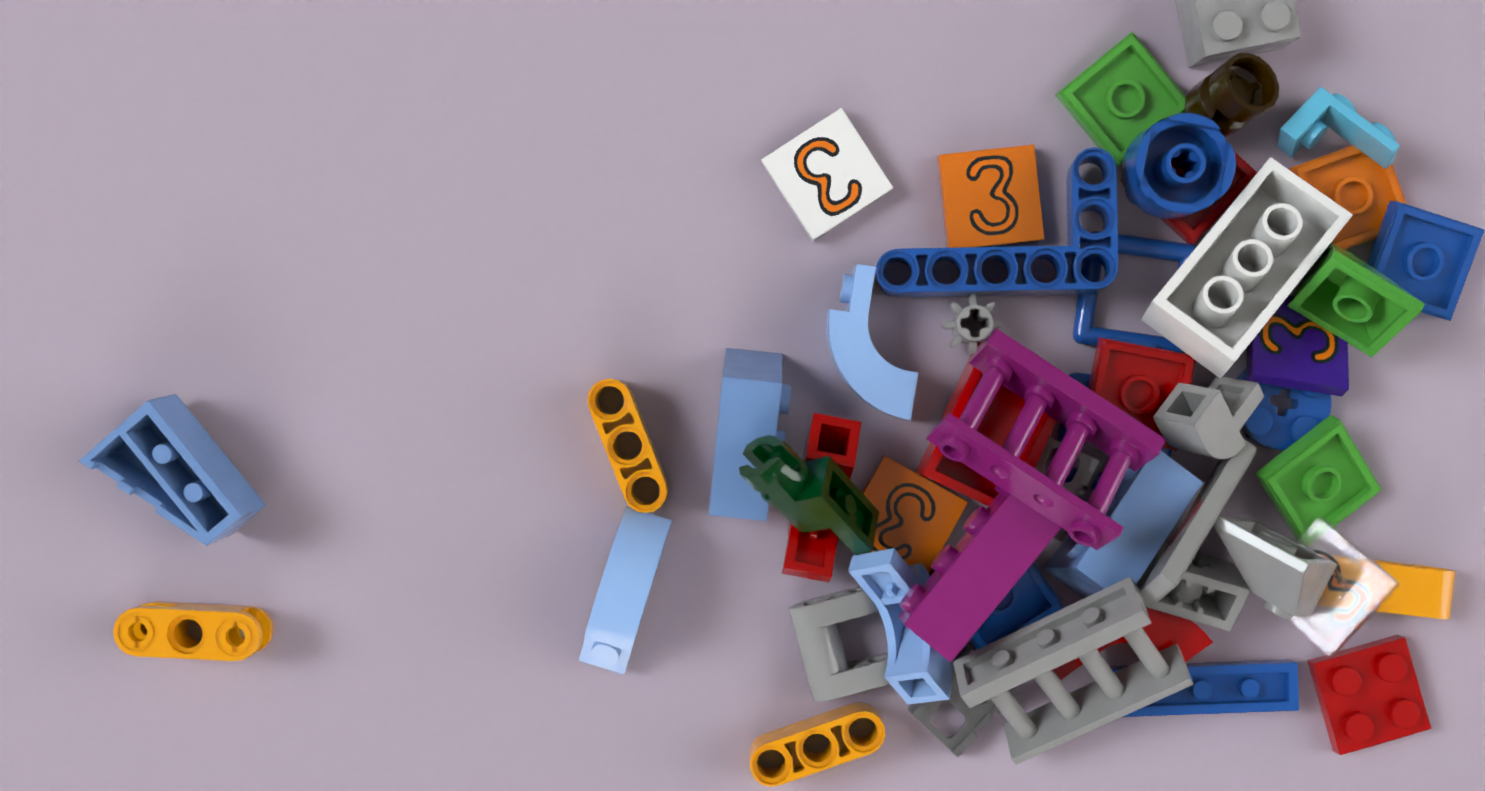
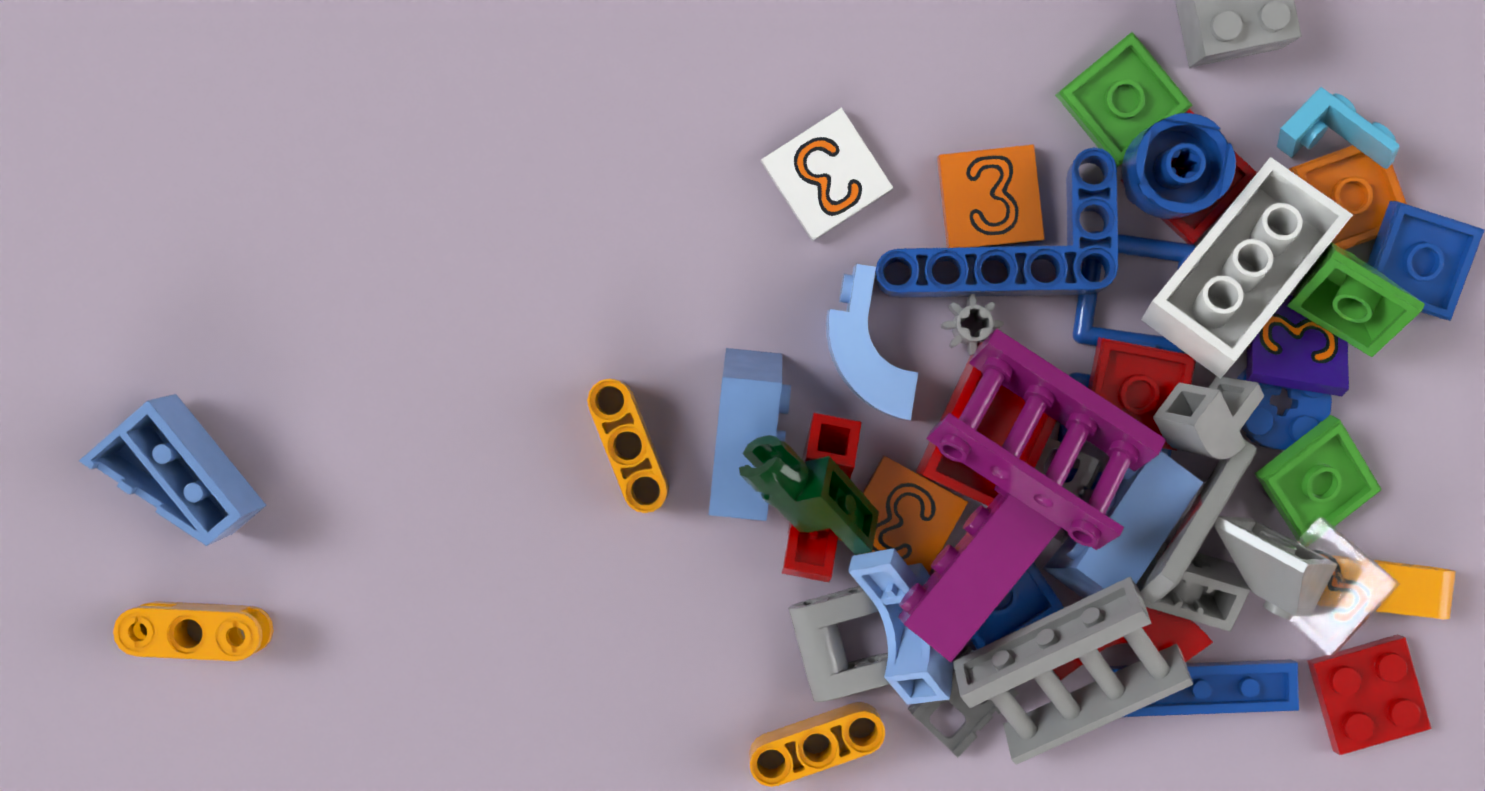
light blue arch [579,506,672,674] -> none
dark brown wheel [1185,53,1279,139] -> none

